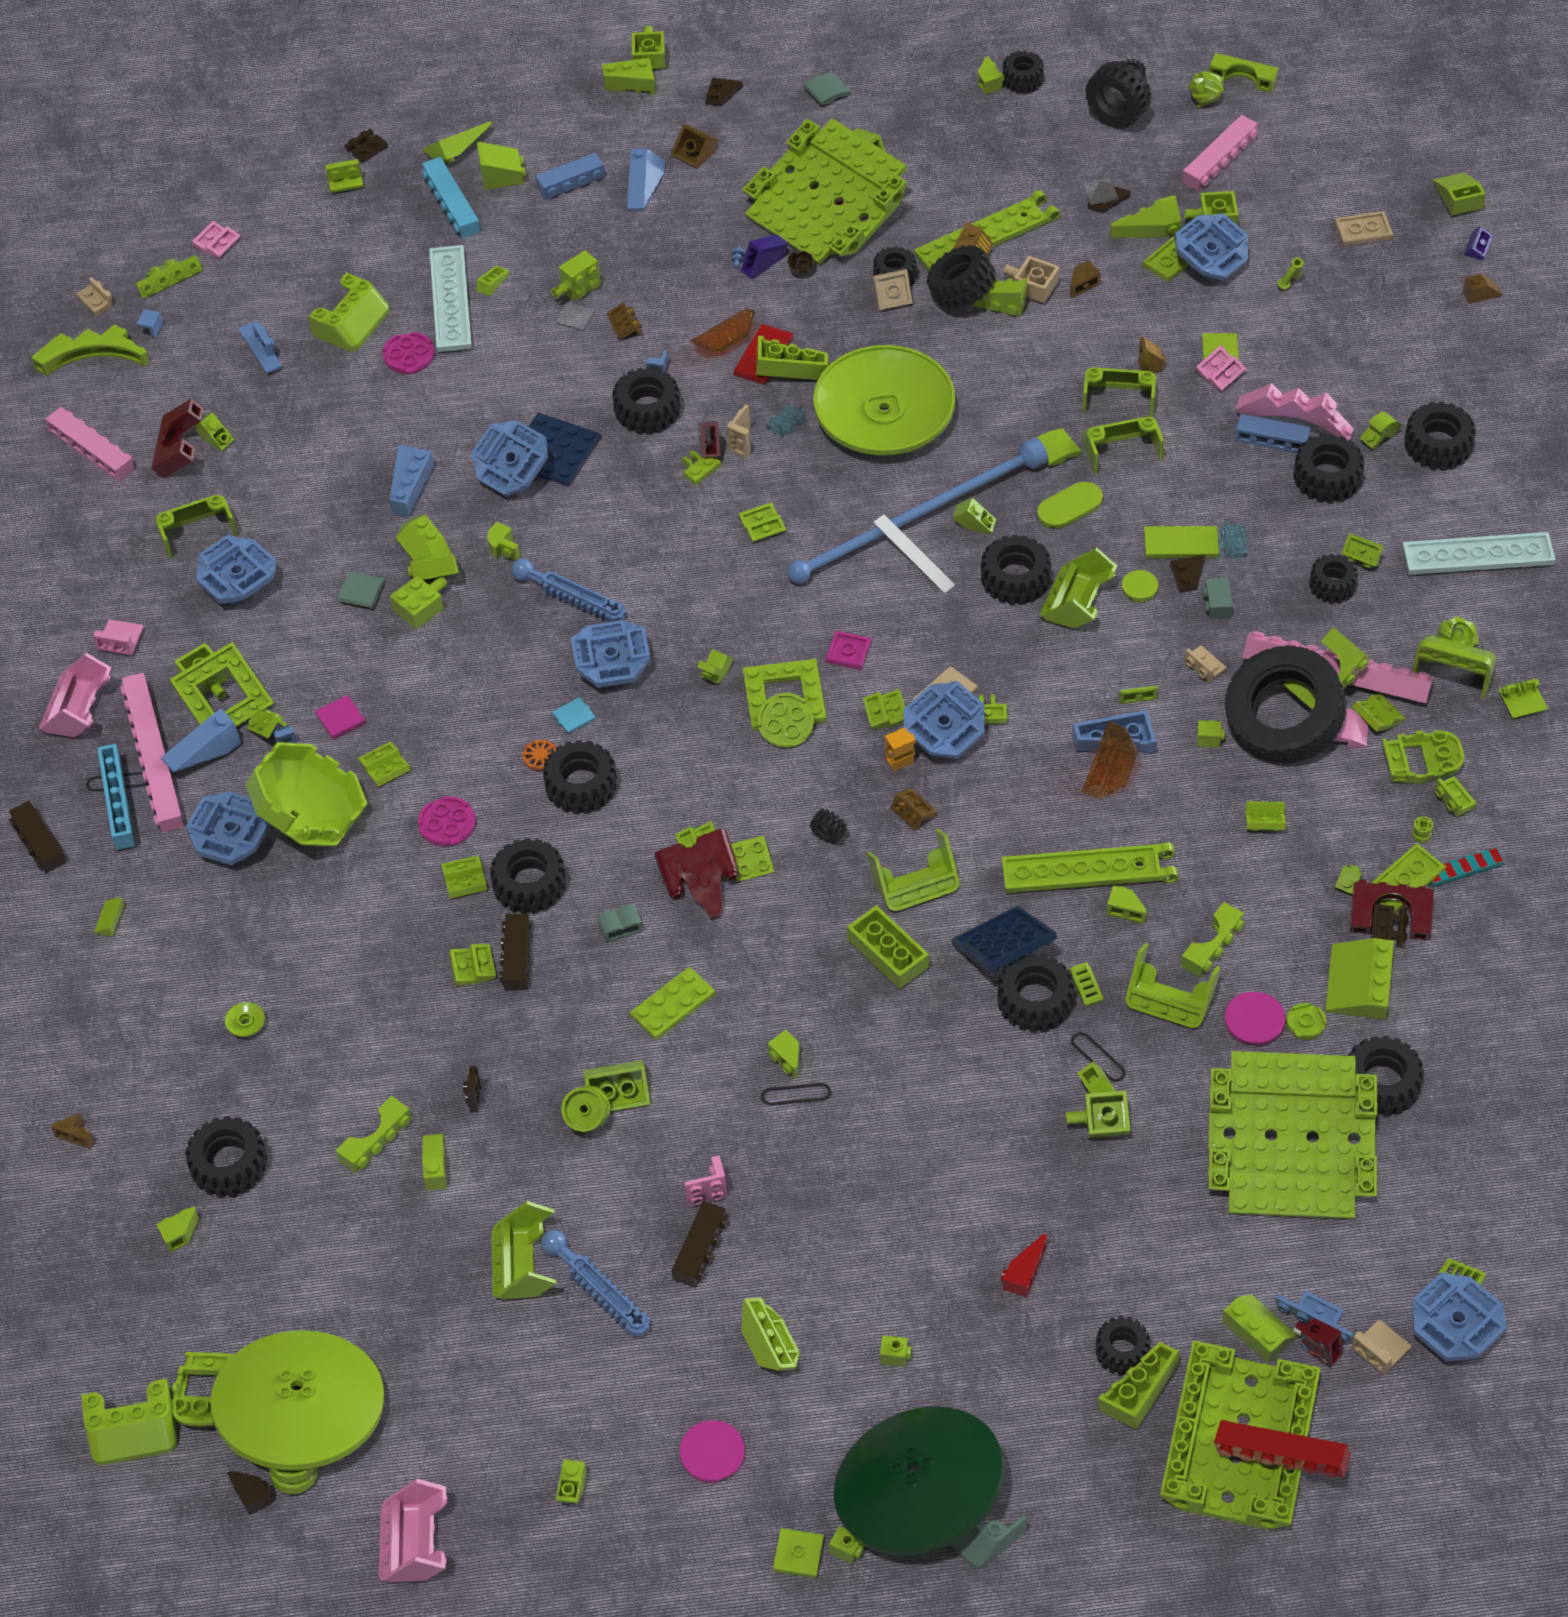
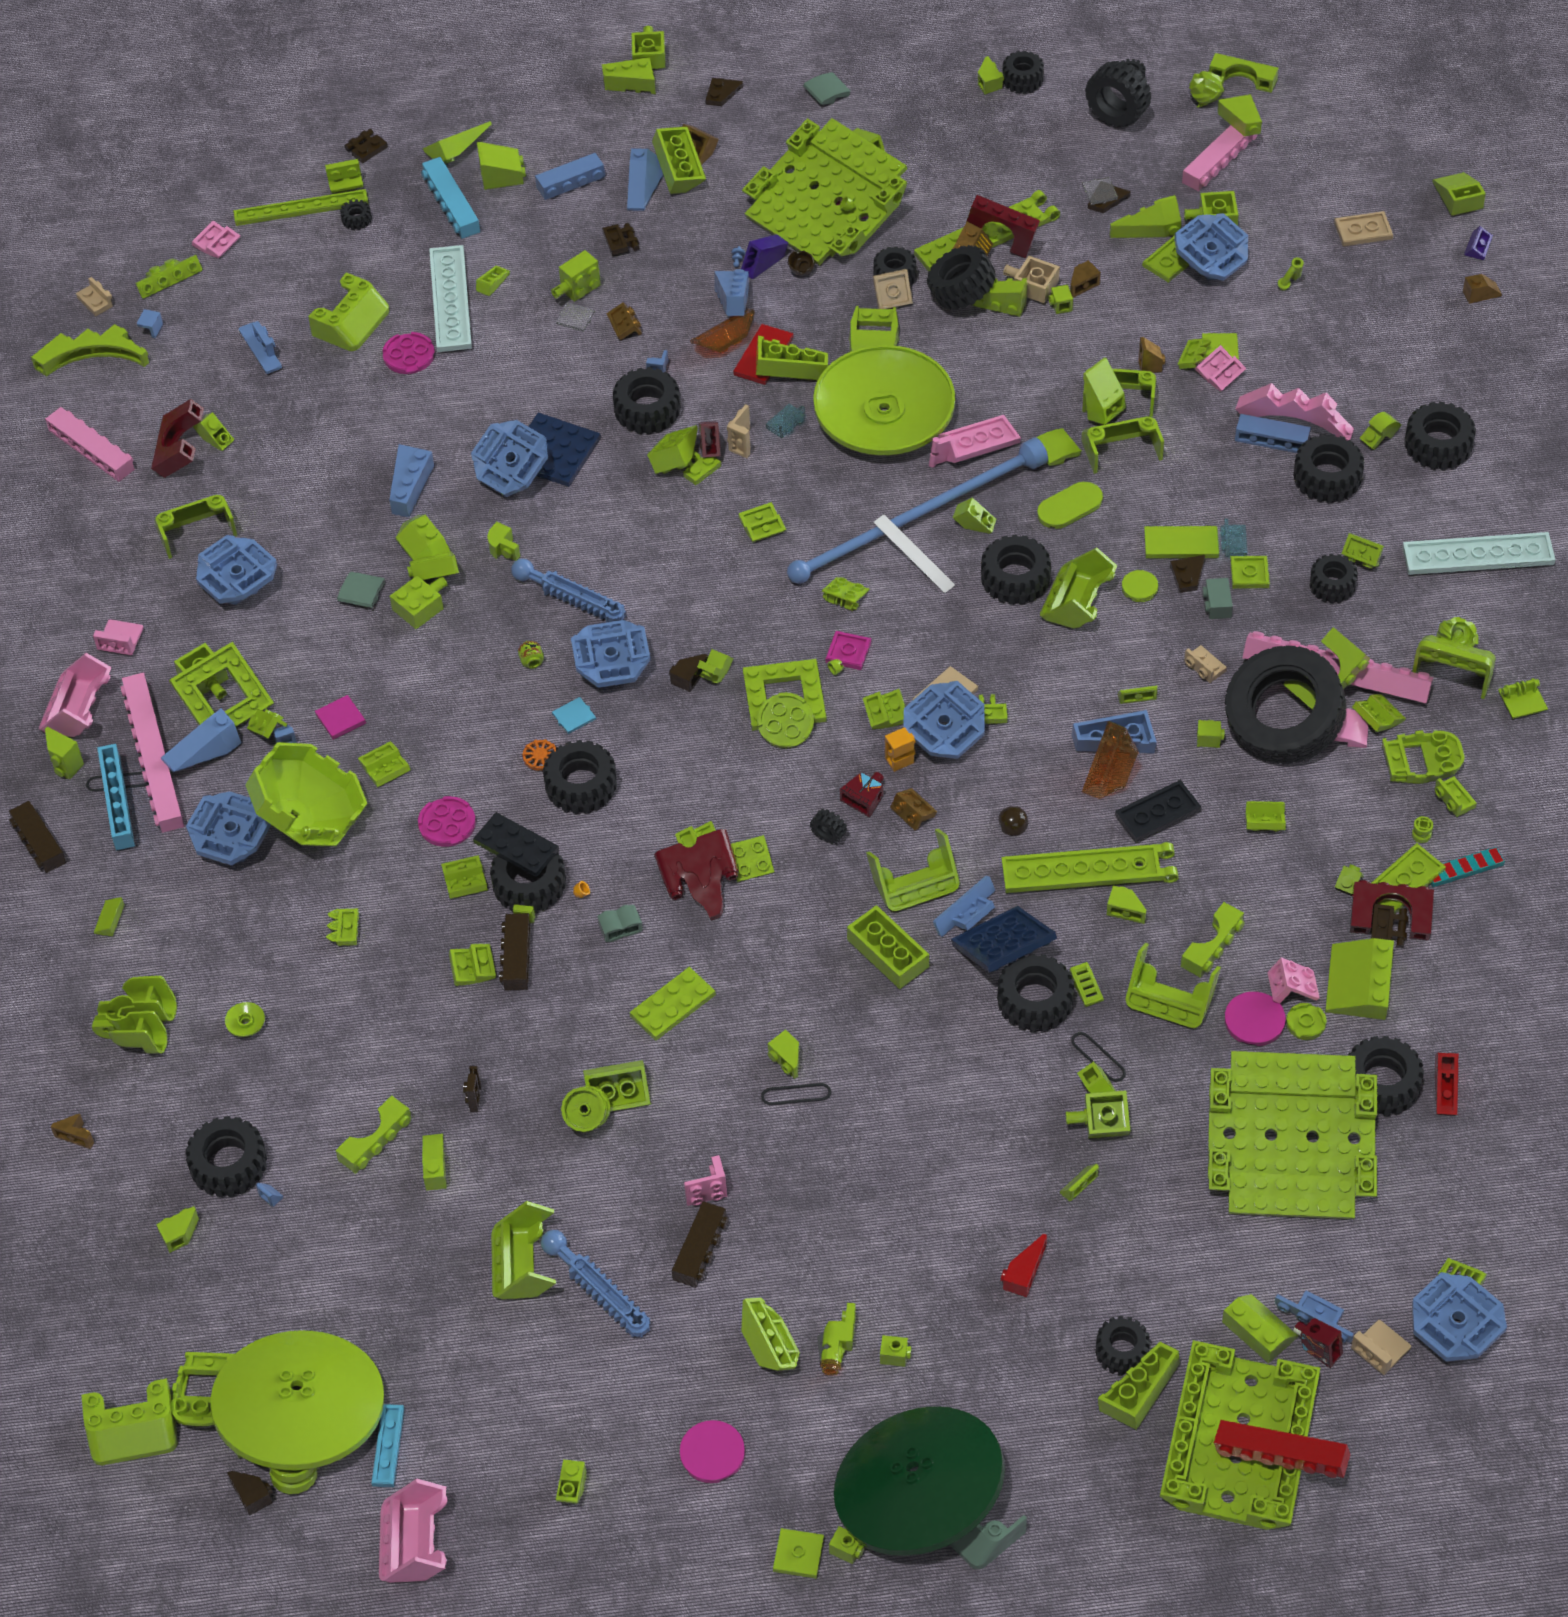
none -> lime slope [45,727,84,780]
none -> lime piece [92,976,177,1054]
none -> lime tile [233,189,369,226]
none -> medium blue slope [256,1183,283,1207]
none -> lime plate [326,908,359,946]
none -> black tyre [340,199,372,230]
none -> medium azure tile [371,1404,404,1487]
none -> black plate [473,812,559,877]
none -> lime tile [513,904,535,923]
none -> lime head [518,641,544,669]
none -> light orange hinge [573,881,590,898]
none -> dark brown plate [602,223,639,256]
none -> lime slope [647,425,698,474]
none -> lime slope [652,127,706,194]
none -> dark brown slope [669,654,708,692]
none -> medium blue wedge [714,269,749,316]
none -> lime plate [817,1303,856,1376]
none -> lime hinge [822,577,870,611]
none -> lime hinge [827,659,844,675]
none -> lime hinge [840,196,855,211]
none -> dark red torso [840,772,884,818]
none -> lime slope [848,306,899,352]
none -> bright pink hinge [929,415,1021,468]
none -> medium blue bracket [933,876,995,936]
none -> dark red arch [966,195,1040,258]
none -> dark brown hair [998,806,1028,836]
none -> lime brick [1048,285,1073,314]
none -> lime slope [1060,1164,1099,1201]
none -> lime slope [1083,357,1126,425]
none -> black plate [1115,780,1201,843]
none -> lime plate [1178,338,1211,369]
none -> lime slope [1217,94,1262,137]
none -> lime tile [1230,556,1270,589]
none -> bright pink bracket [1267,957,1320,1003]
none -> red slope [1435,1053,1459,1115]

